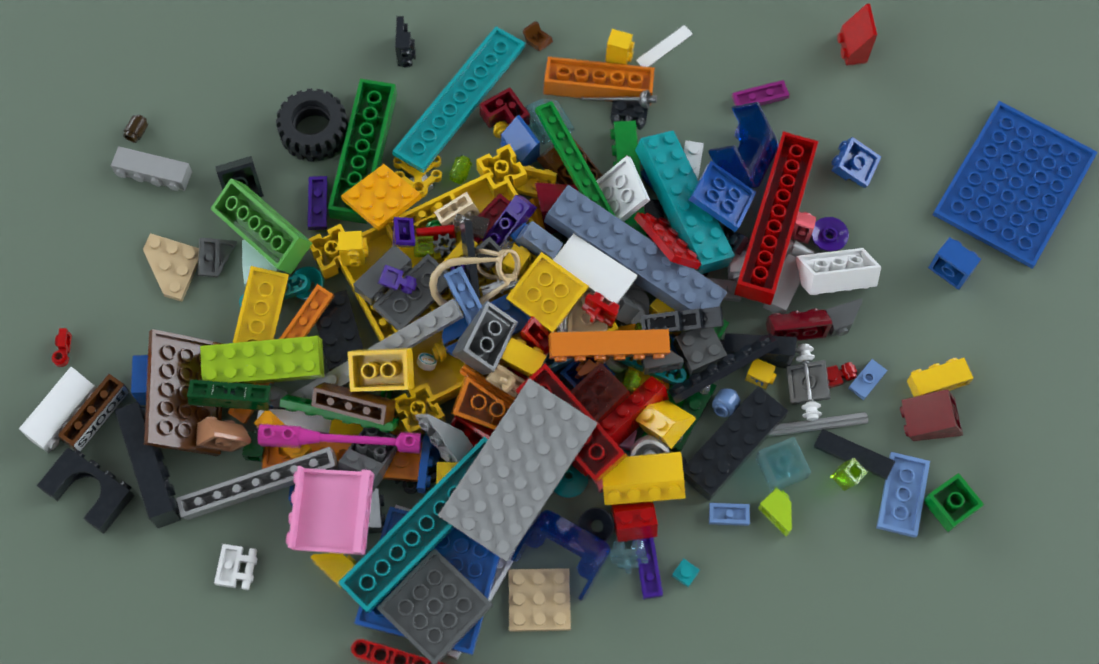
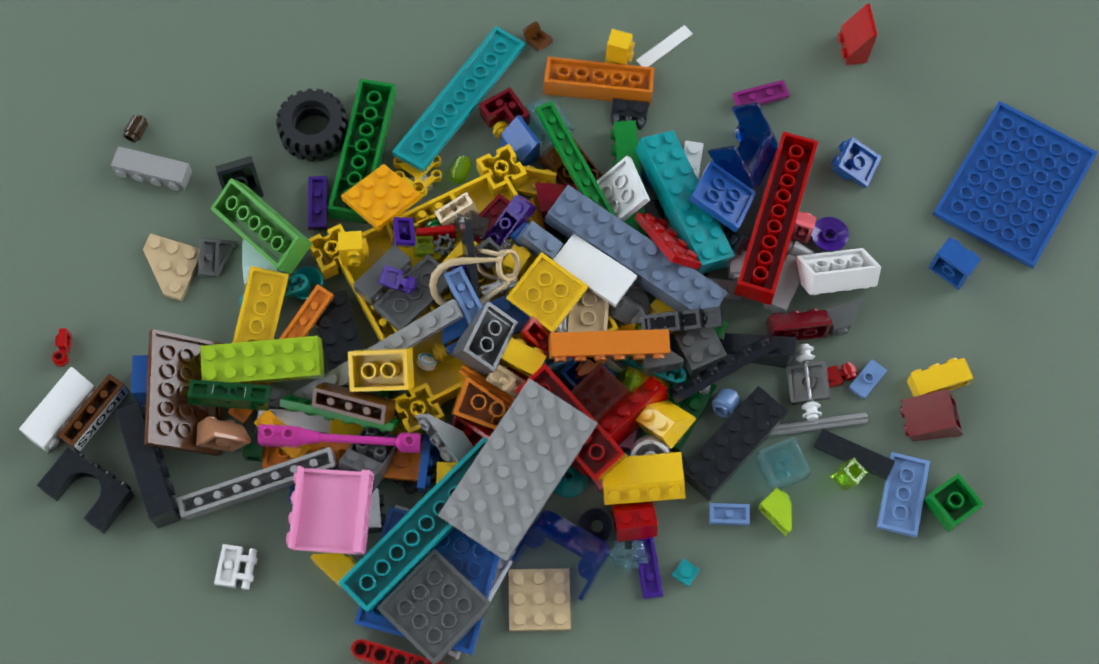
black plate [395,16,416,68] -> none
flat silver sword [581,90,657,108] -> none
red hips [582,292,620,327] -> none
yellow brick [745,359,777,389] -> none

